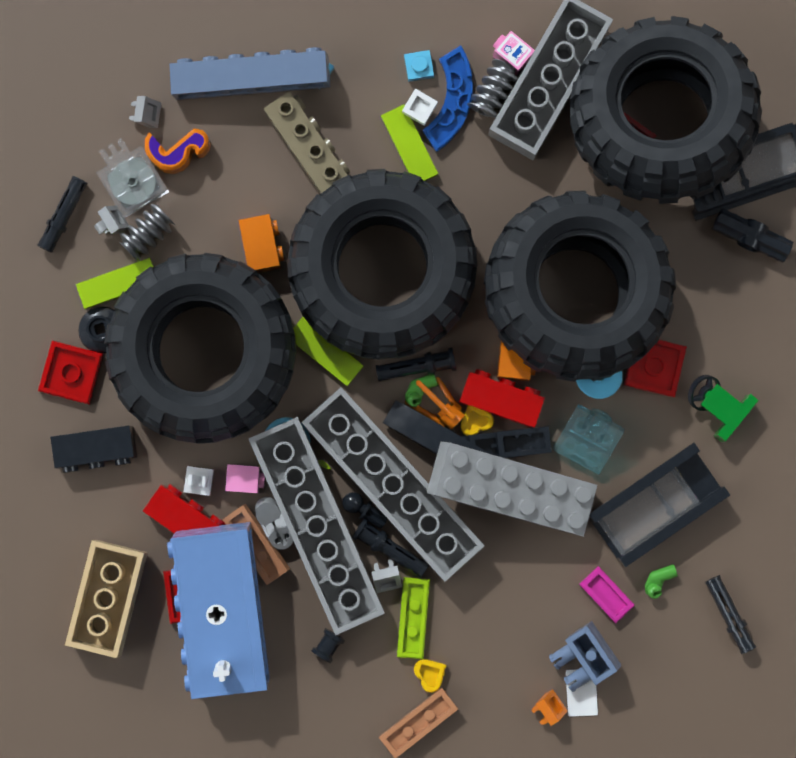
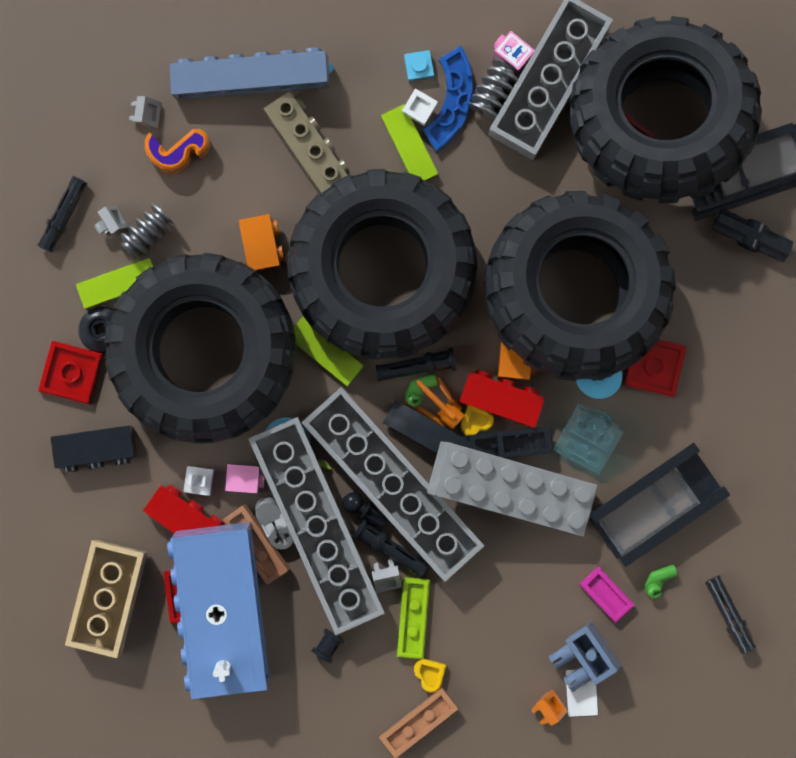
clear piece [96,138,169,218] -> none
green piece [688,375,759,442] -> none

